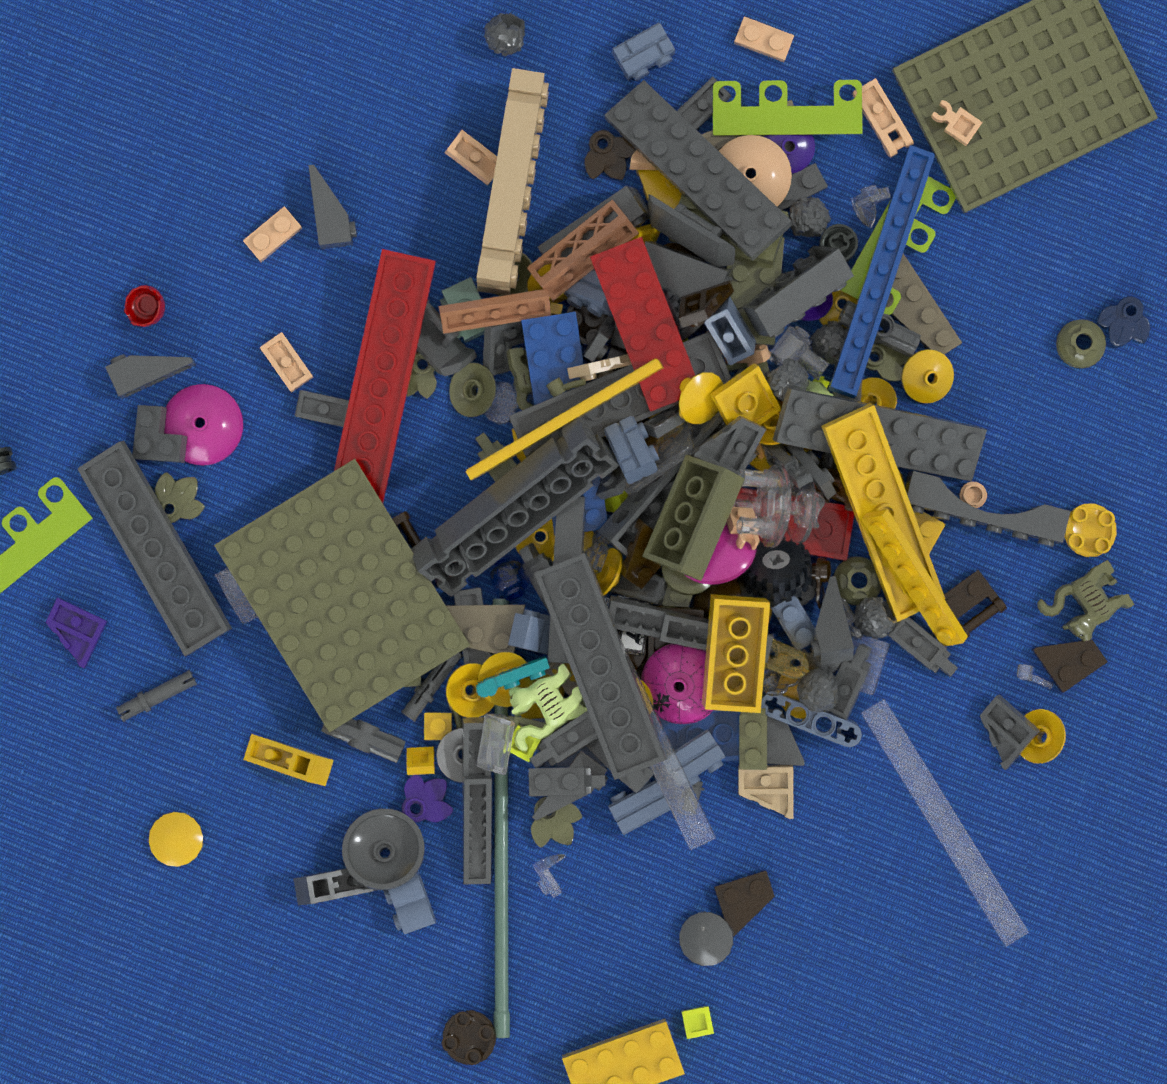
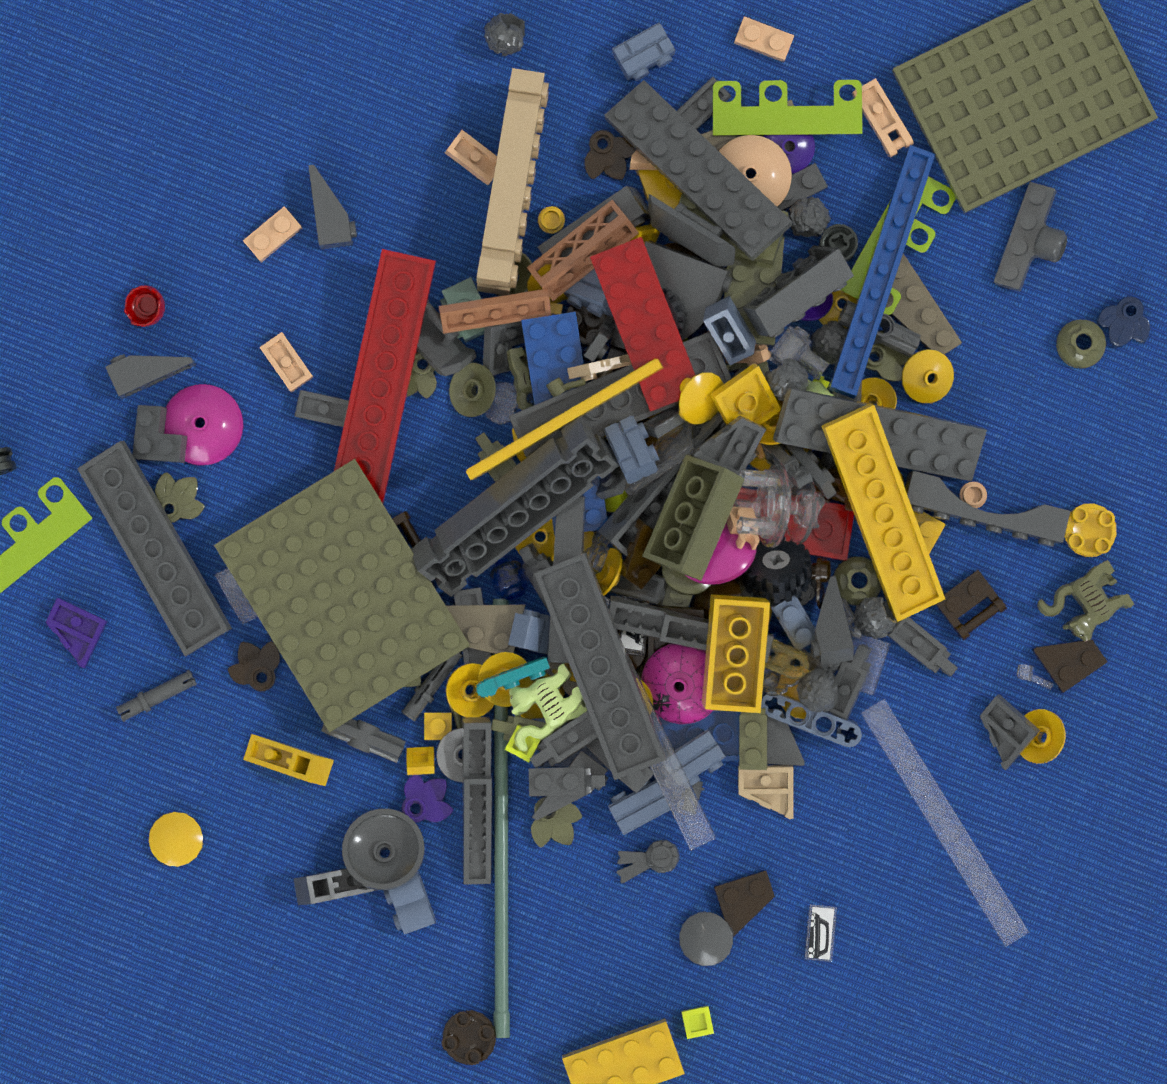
clear slope [477,713,515,775] -> none
clear plate [533,854,566,898] -> none
dark brown wing [679,280,734,328] -> none
clear plate [850,185,891,228] -> none
yellow plate [862,509,968,646] -> none
light nougat plate [931,100,983,146] -> none
none -> dark brown plate [228,641,280,691]
none -> yellow plate [538,206,565,234]
none -> dark grey piece [616,839,680,883]
none -> tile [804,904,837,962]
none -> dark grey plate [994,182,1067,292]

